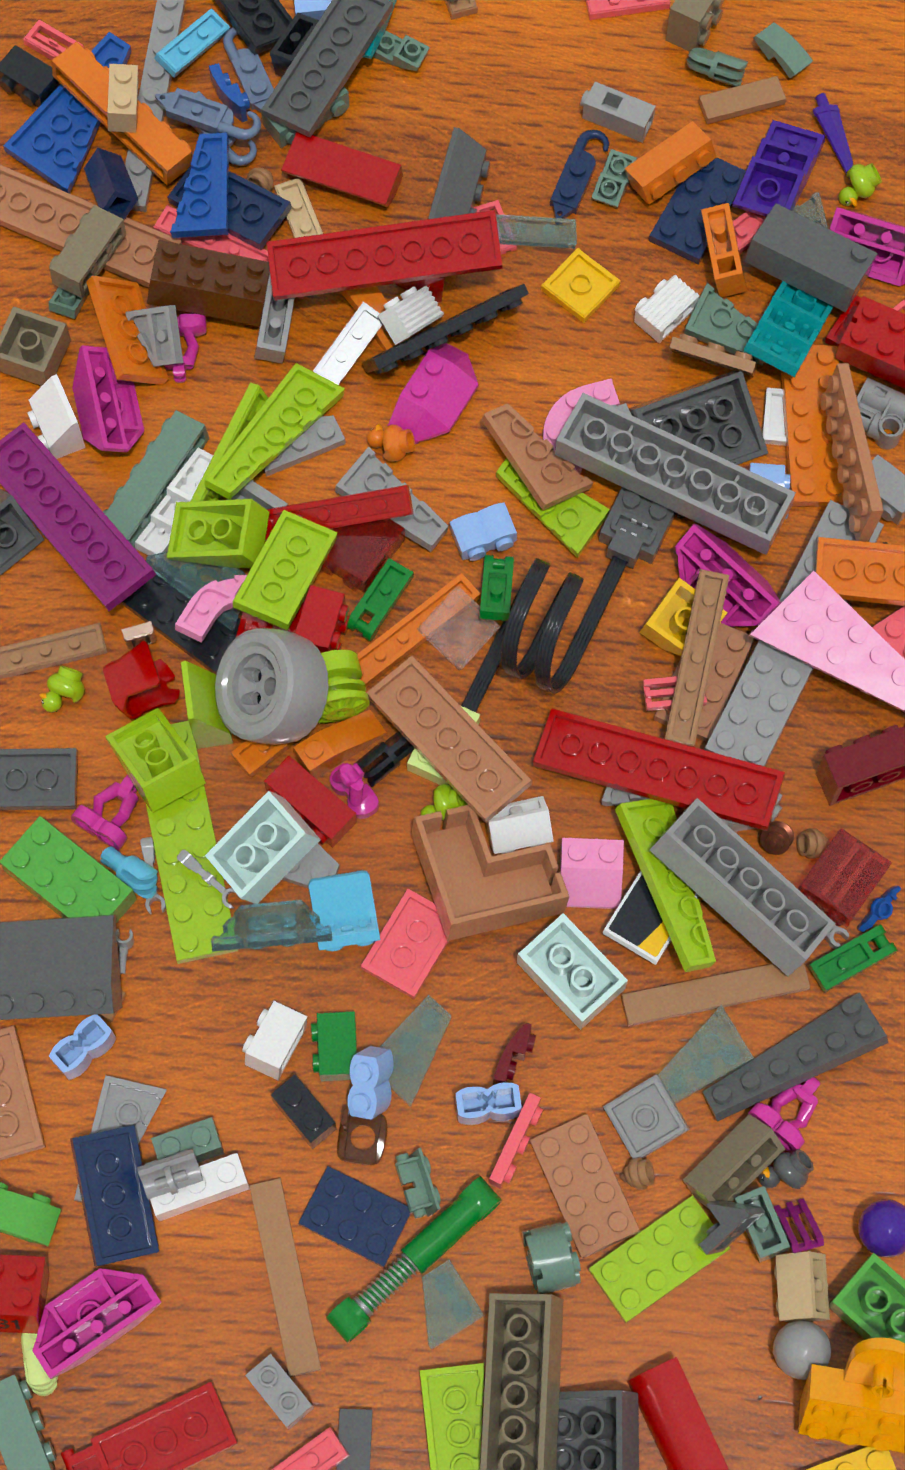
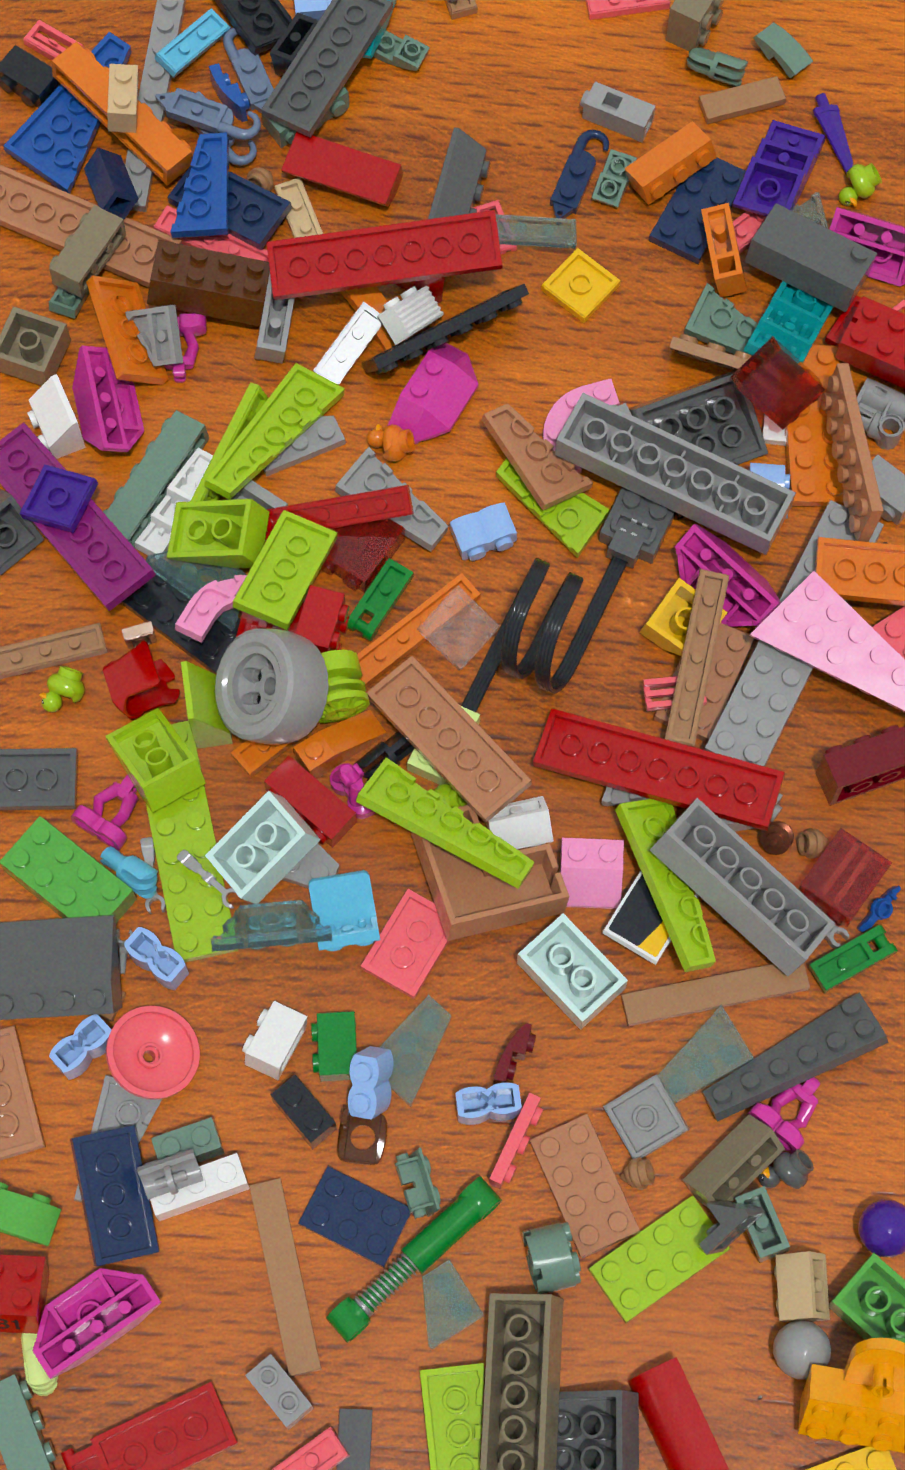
green plate [479,555,514,621] -> none
white brick [634,275,699,343] -> none
magenta tile [773,1198,824,1253] -> none
none -> dark purple tile [19,464,98,533]
none -> coral dish [106,1006,200,1100]
none -> light blue brick [124,927,189,990]
none -> lime wing [356,758,534,889]
none -> clear red brick [731,336,826,430]

